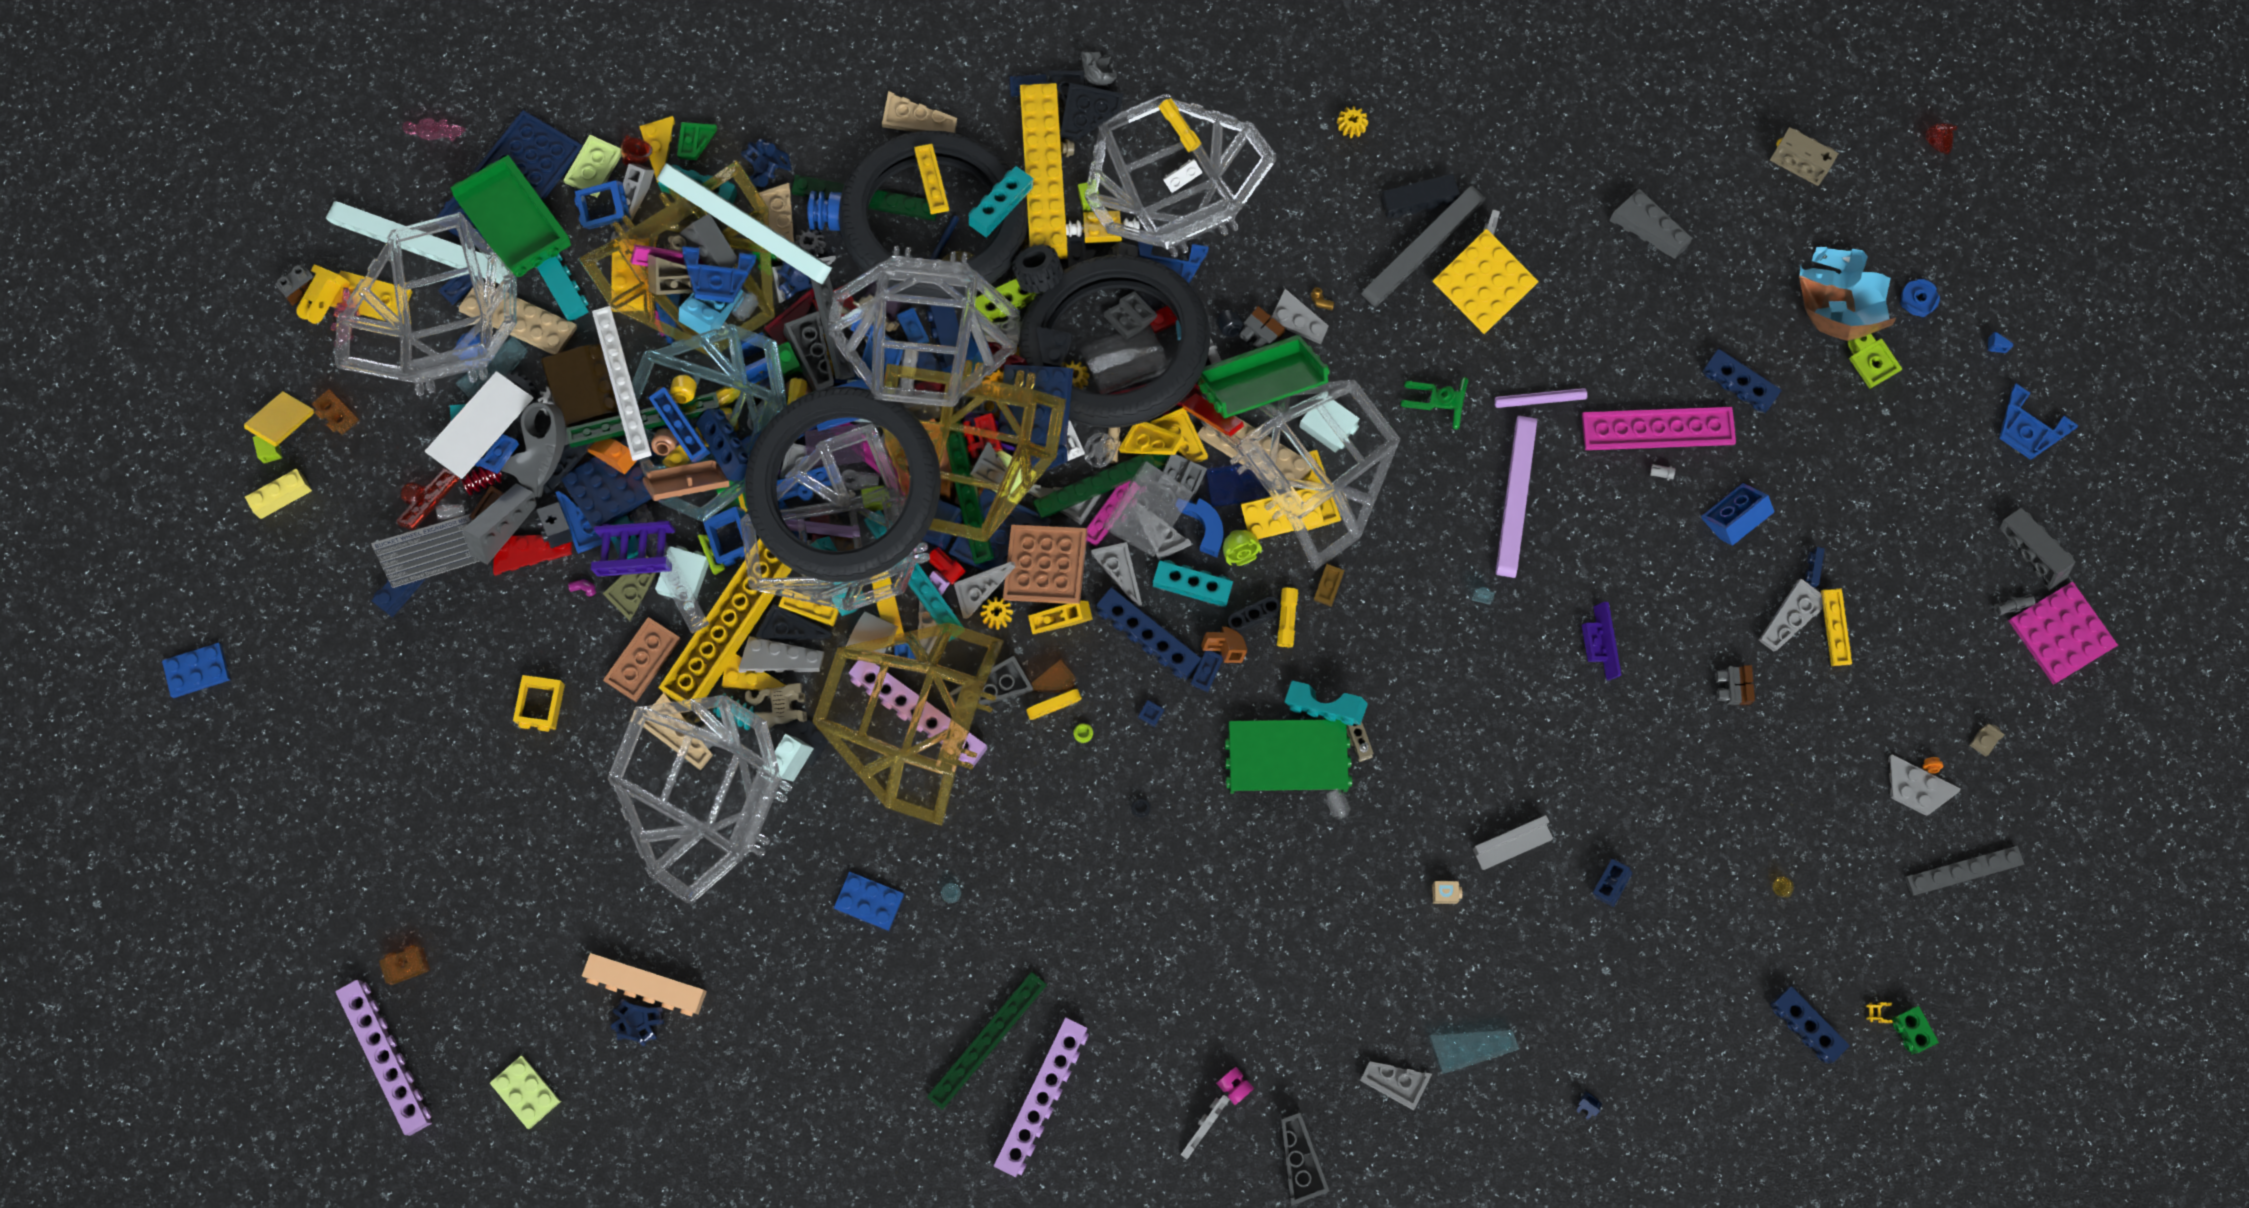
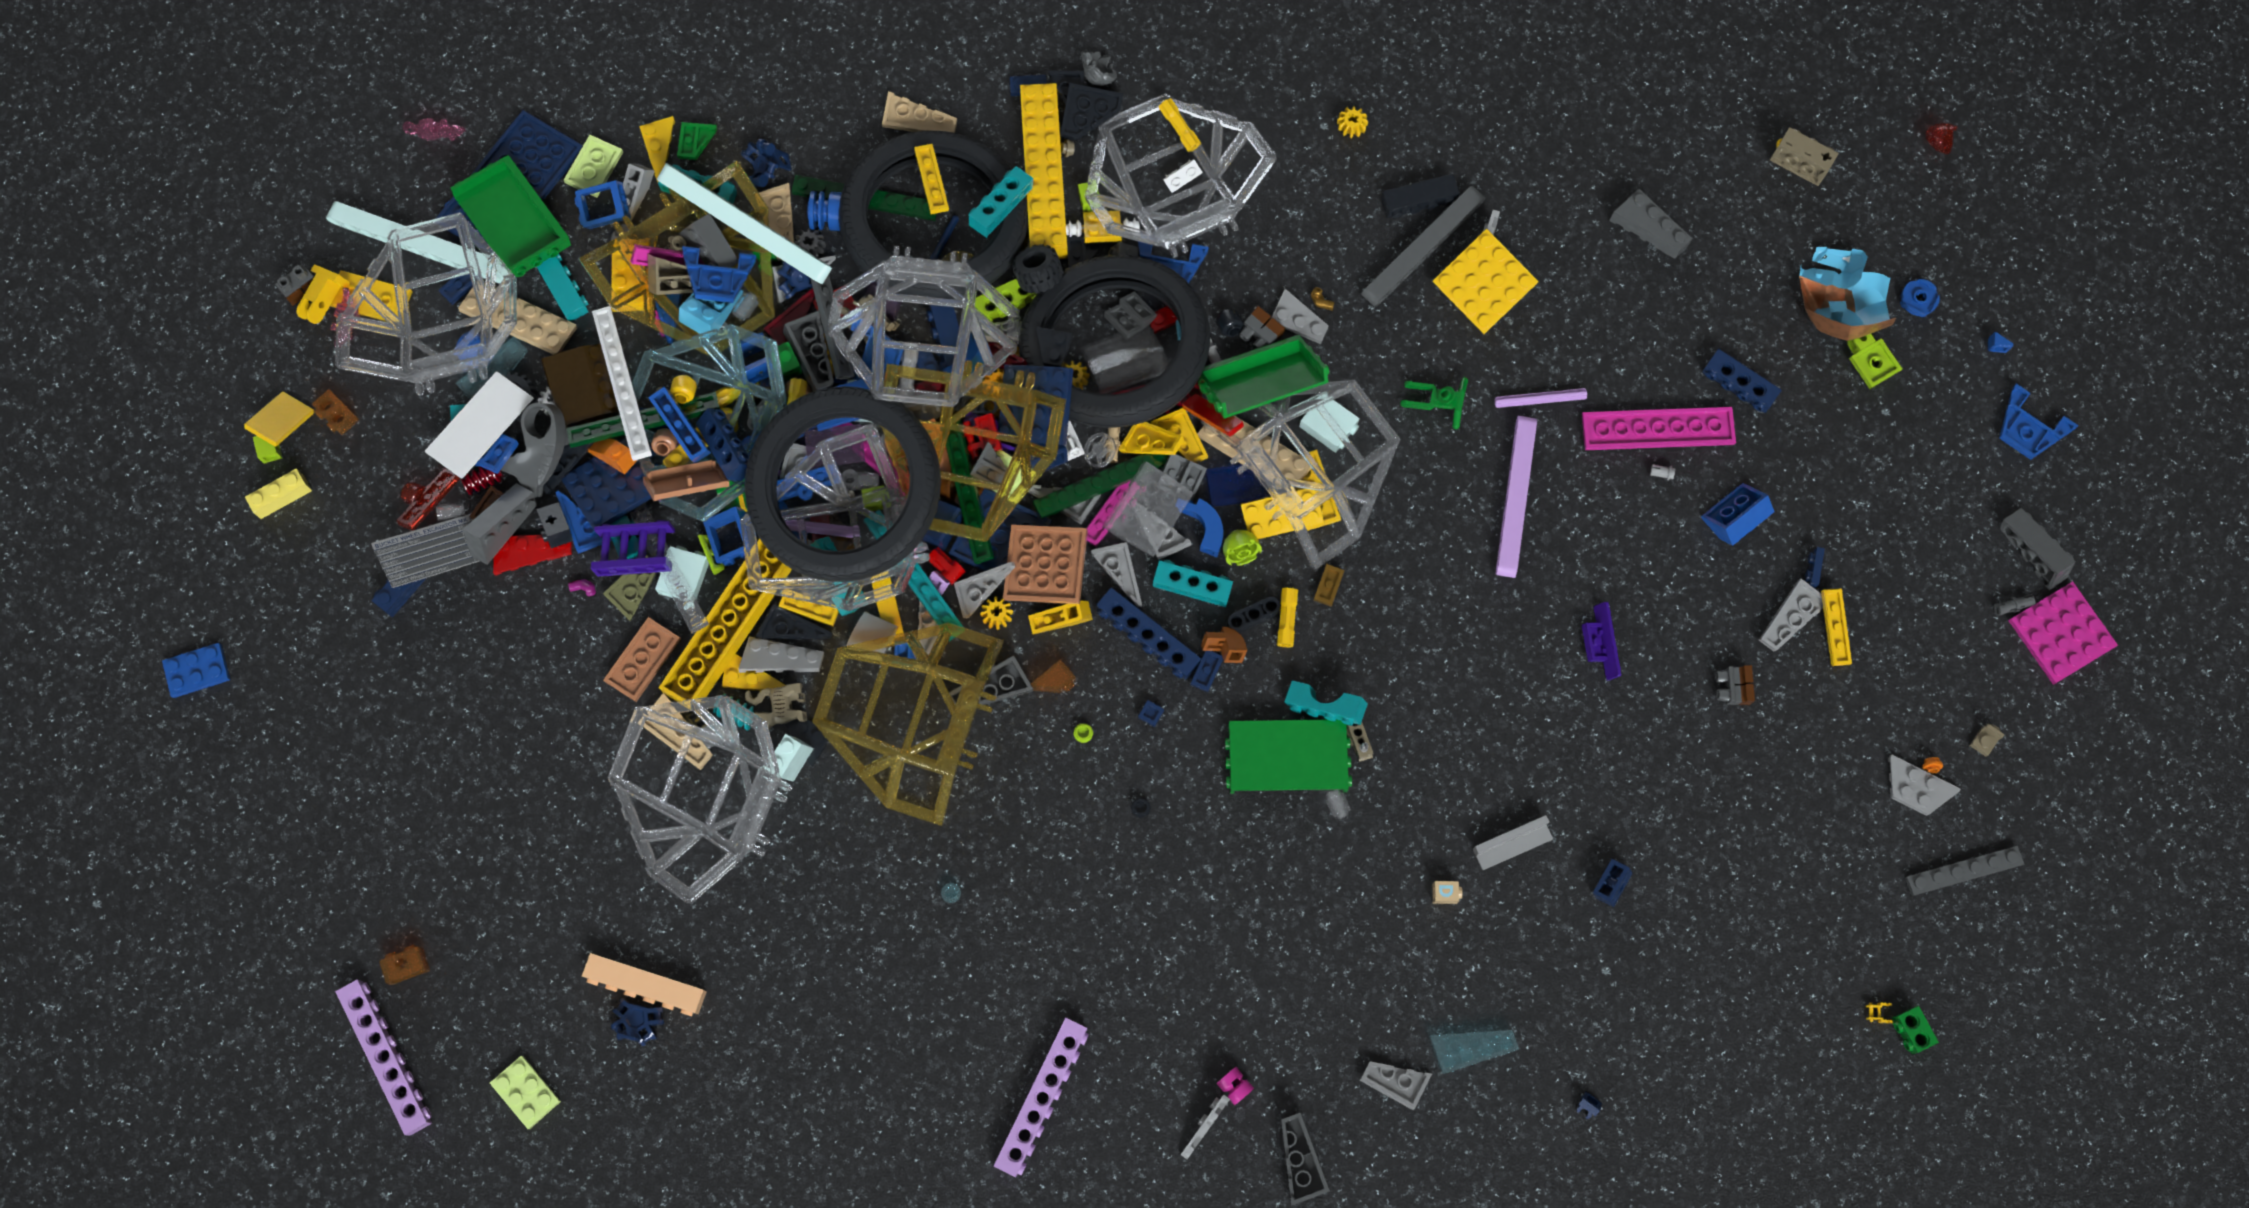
yellow window [513,675,565,732] -> none
clear red helmet [621,135,653,166] -> none
blue plate [834,872,905,931] -> none
lavender brick [849,655,987,767] -> none
blue plate [897,308,929,347] -> none
dark green plate [927,972,1047,1111] -> none
yellow beam [1026,689,1082,720] -> none
clear light blue plate [1472,587,1495,604] -> none
dark blue brick [1770,986,1850,1064] -> none
clear yellow tile [1773,877,1794,898] -> none

